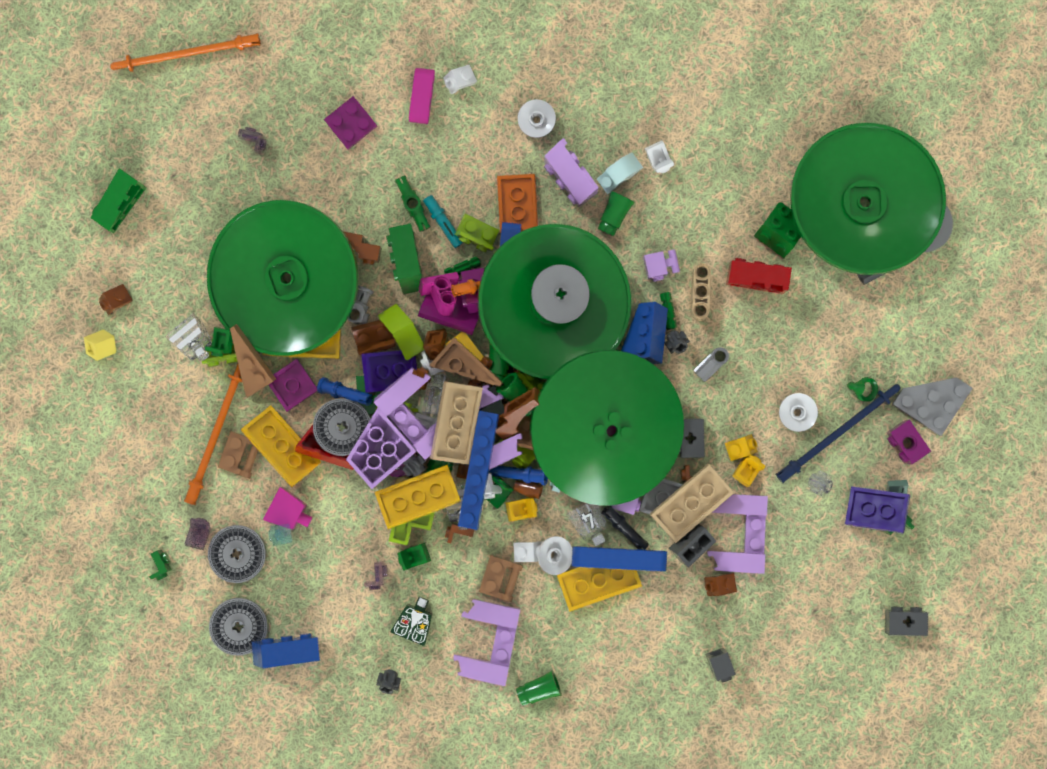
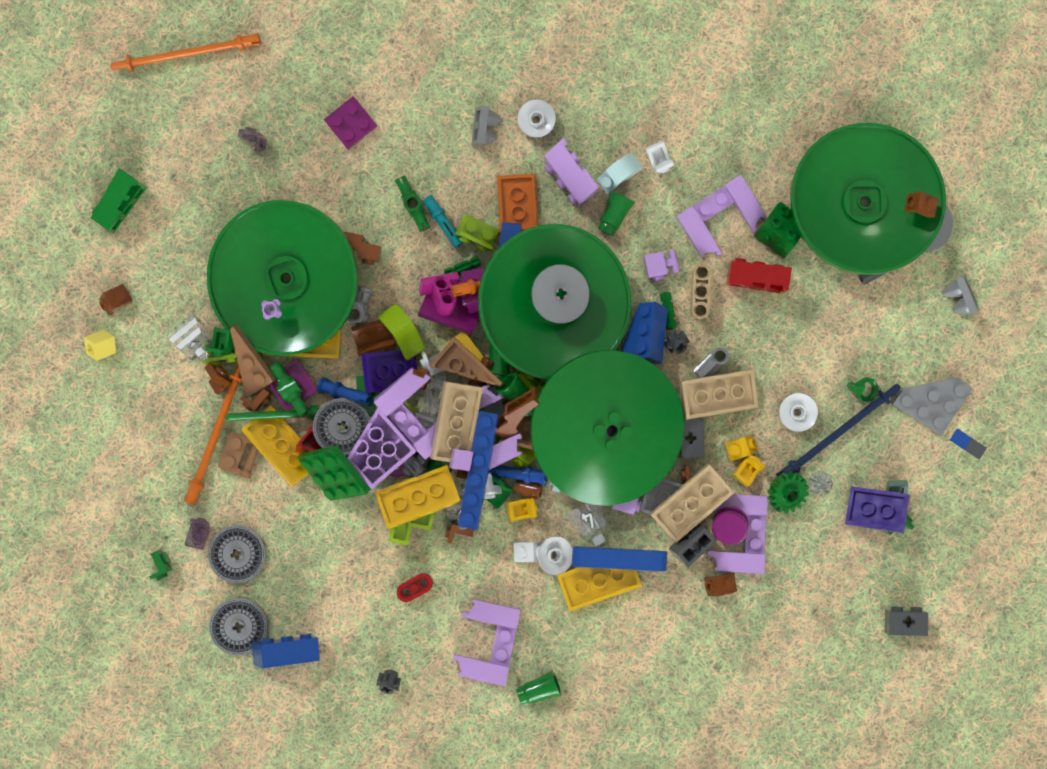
dark pink torso [263,486,313,530] -> none
clear light blue bracket [269,524,292,546] -> none
bracket [364,561,388,590] -> none
green wedge [386,223,422,295] -> none
dark green torso [390,597,432,646] -> none
green bracket [397,543,431,571] -> none
dark pink beam [409,68,435,124] -> none
dark orange bracket [423,328,447,360] -> none
white bracket [444,65,477,94] -> none
medium nougat plate [479,555,523,602] -> none
black pin [601,505,649,550] -> none
dark grey brick [705,648,736,682] -> none
magenta brick [886,419,931,464] -> none
none -> dark orange bracket [204,363,232,395]
none -> green piece [225,405,319,421]
none -> dark orange bracket [240,388,272,411]
none -> lavender plate [261,299,282,320]
none -> green pin [270,362,309,417]
none -> green plate [297,445,371,501]
none -> red plate [397,573,433,602]
none -> lavender tile [449,448,473,471]
none -> light grey tile [471,105,503,147]
none -> lavender wedge [676,175,765,258]
none -> tan plate [679,369,758,420]
none -> magenta head [712,506,749,545]
none -> green gear [767,471,809,514]
none -> dark orange bracket [904,191,938,218]
none -> light grey tile [942,275,980,314]
none -> sticker [950,428,987,459]

